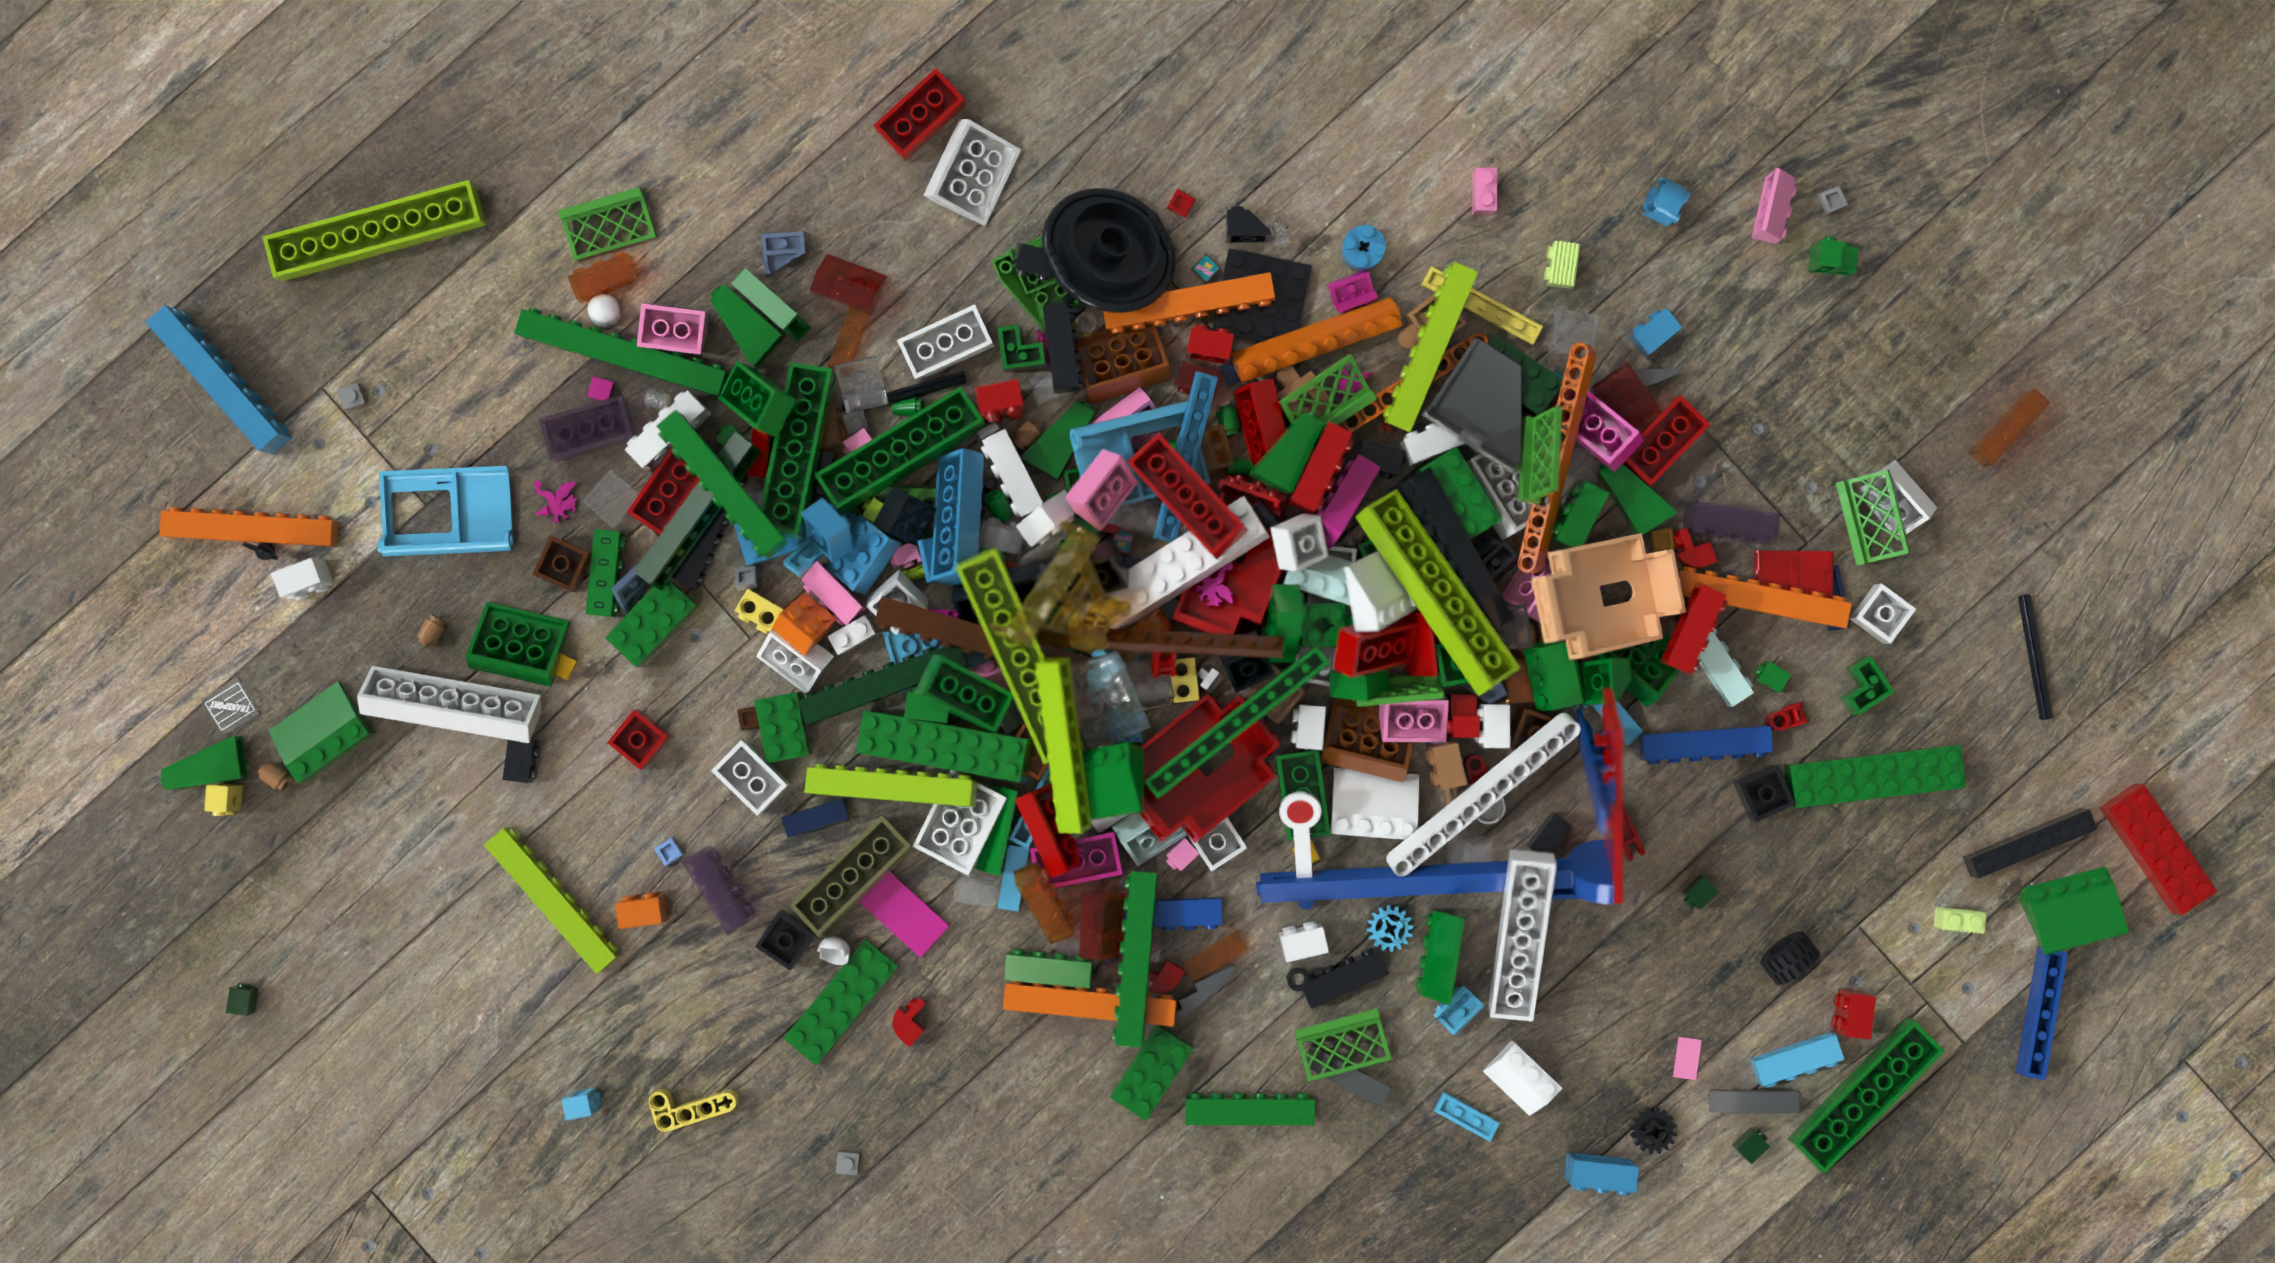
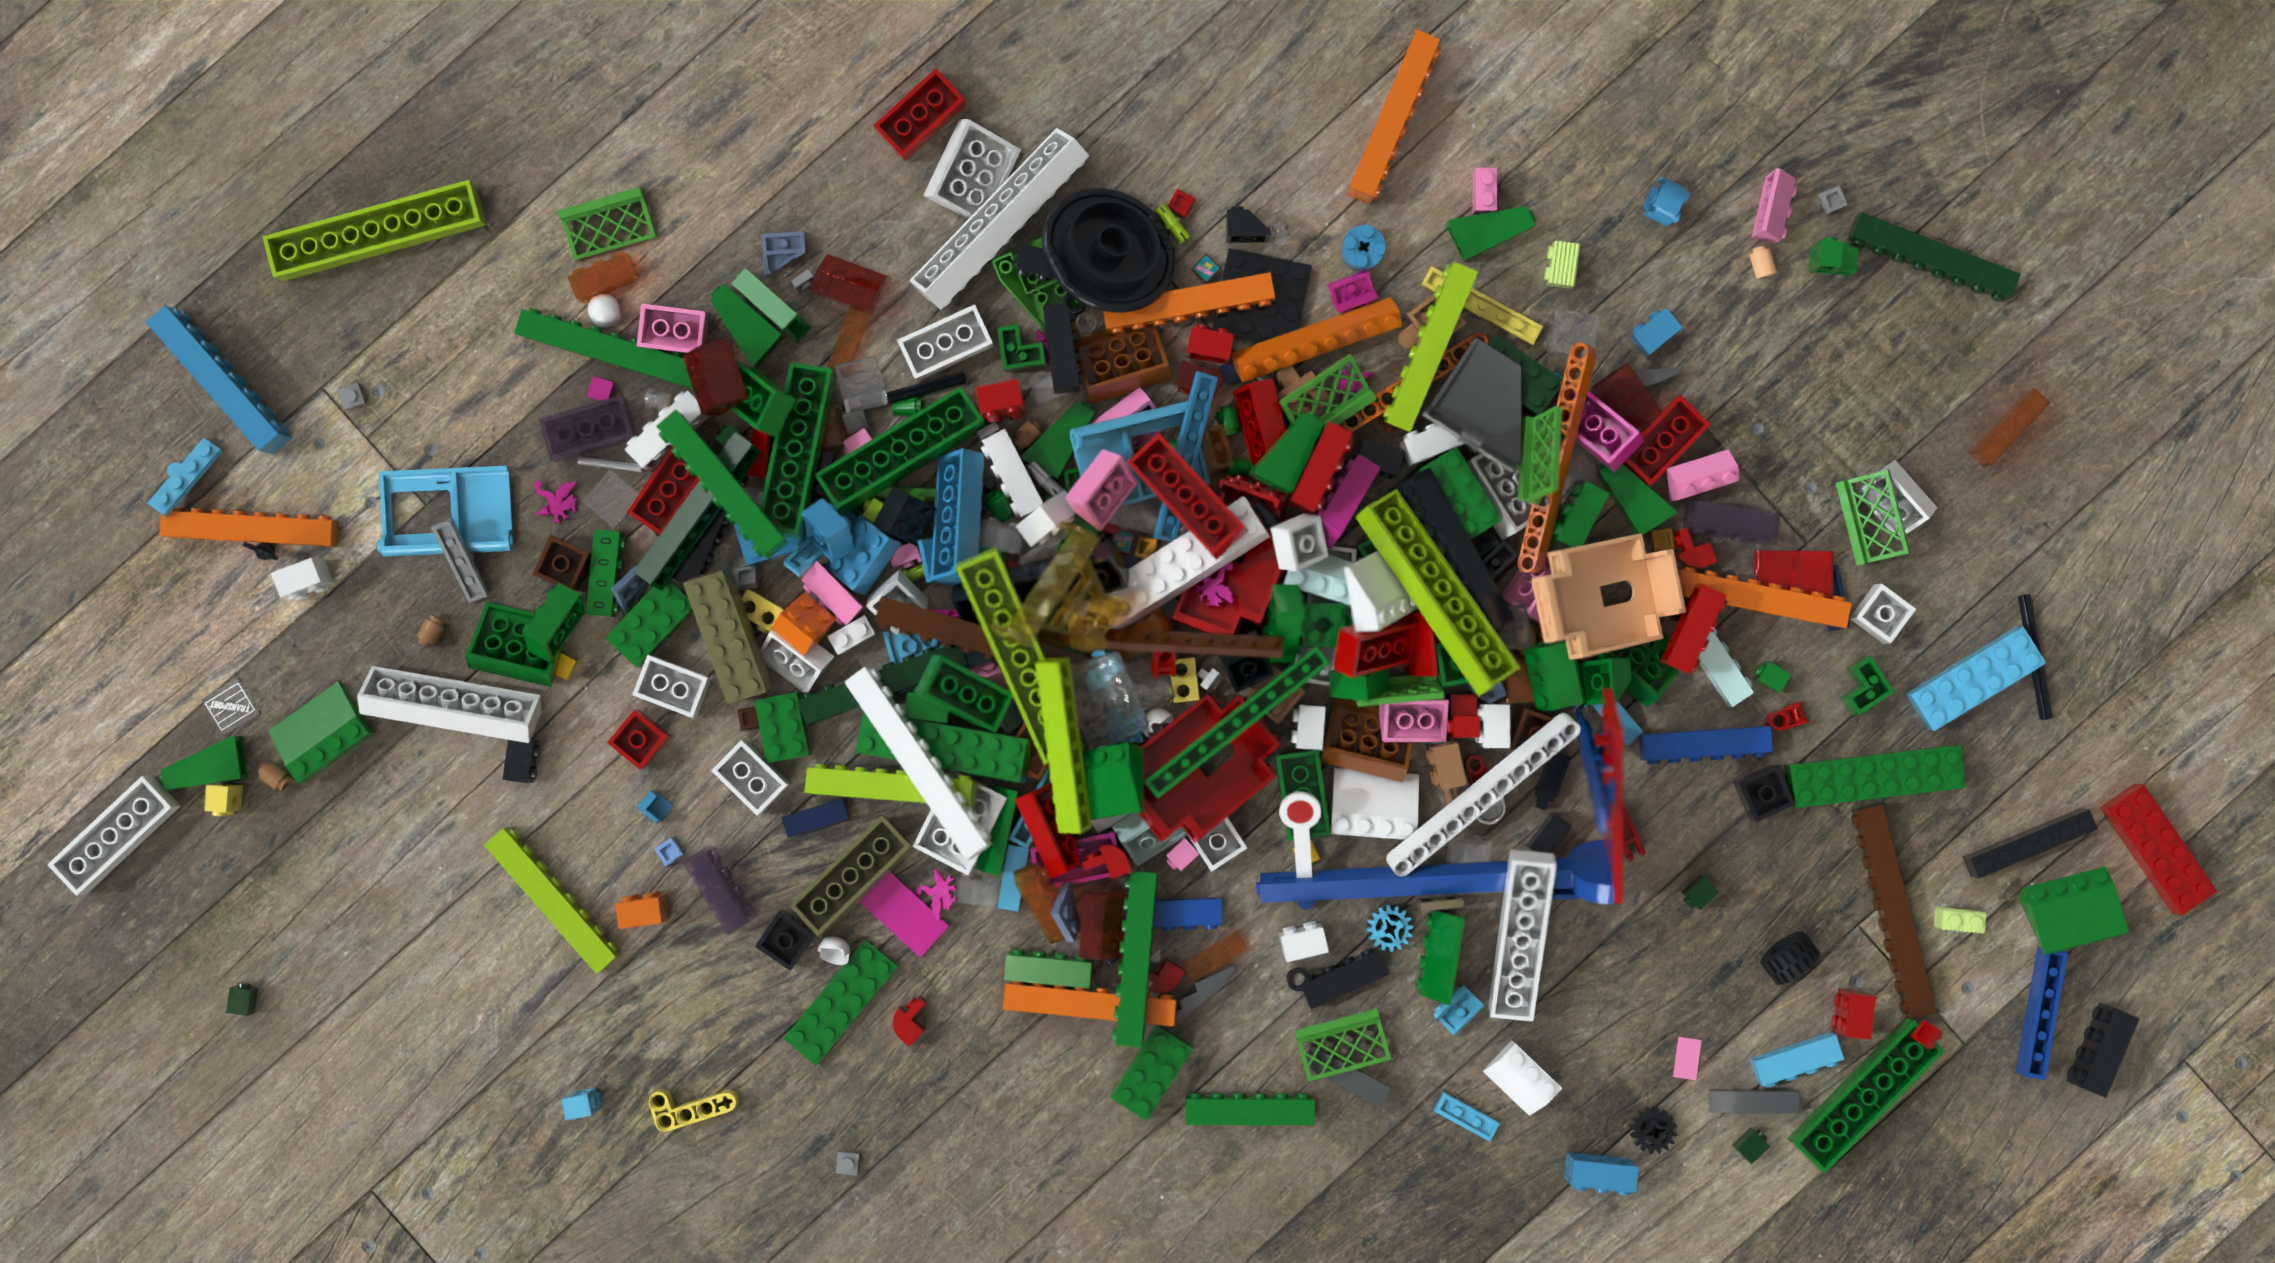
none -> white brick [47,775,181,896]
none -> medium azure hinge [147,438,223,517]
none -> light grey tile [431,518,490,603]
none -> green brick [523,583,586,663]
none -> light grey bar [578,456,643,473]
none -> white brick [632,655,712,718]
none -> dark azure panel [637,790,673,823]
none -> clear red slope [683,338,748,416]
none -> olive brick [683,566,773,704]
none -> light grey plate [791,269,816,291]
none -> white brick [844,667,992,860]
none -> white brick [909,128,1089,310]
none -> dark pink piece [915,869,957,921]
none -> light grey axle [1026,461,1064,497]
none -> sand blue wing [1051,882,1081,942]
none -> red brick [1082,844,1132,879]
none -> pearl gold tile [1135,536,1161,559]
none -> white hair [1142,708,1174,739]
none -> lime pin [1154,202,1191,244]
none -> orange brick [1346,29,1441,205]
none -> dark tan tile [1415,895,1464,911]
none -> green slope [1445,206,1536,263]
none -> black hinge [1535,753,1571,810]
none -> bright pink slope [1667,450,1739,502]
none -> light nougat brick [1749,245,1777,279]
none -> dark green brick [1847,212,2021,302]
none -> reddish brown brick [1851,803,1937,1019]
none -> medium azure brick [1905,626,2046,731]
none -> red tile [1911,1020,1943,1050]
none -> black brick [2067,1003,2140,1098]

